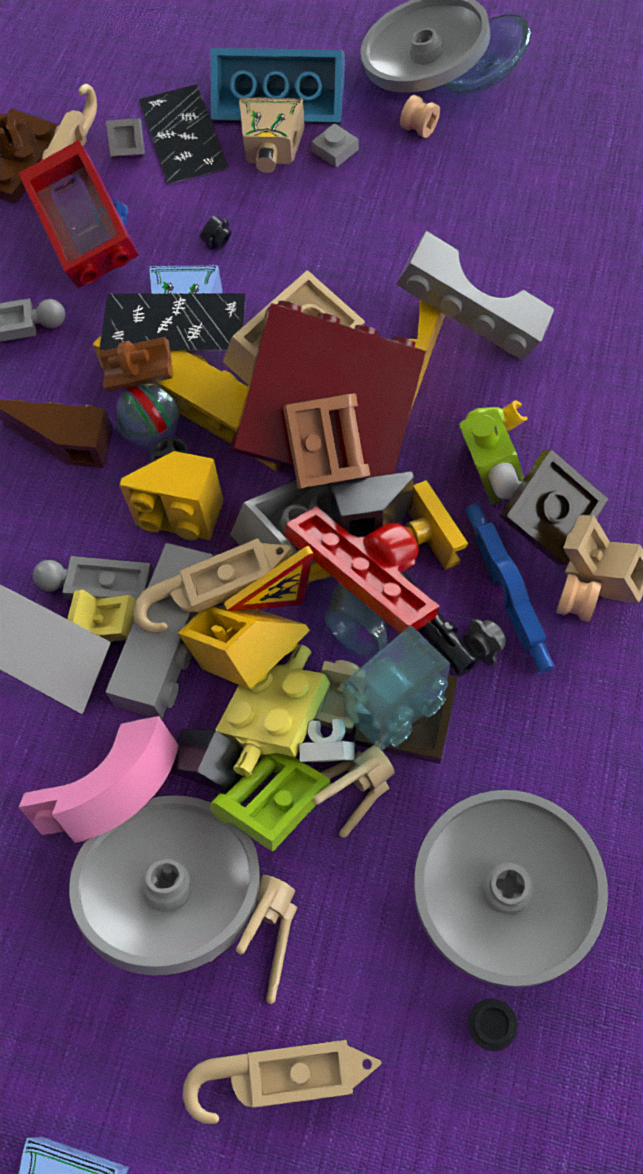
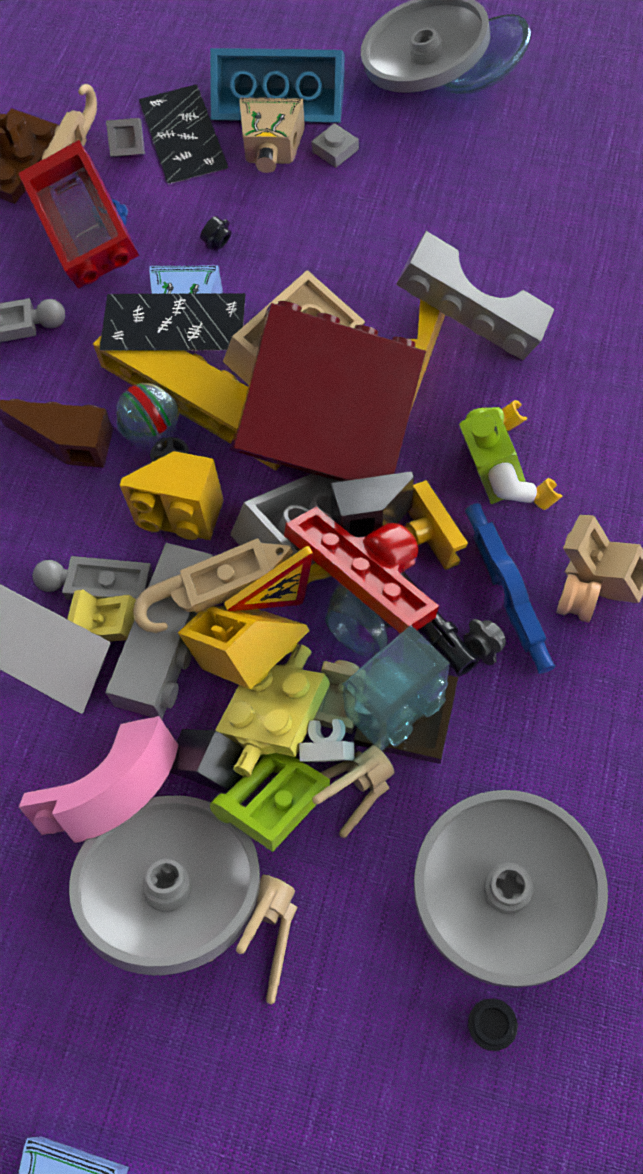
dark orange hips [100,337,174,392] -> none
tan plate [183,1040,381,1124] -> none
nougat plate [283,394,370,489] -> none
light nougat wheel [400,95,440,138] -> none
plate [499,449,608,565] -> none

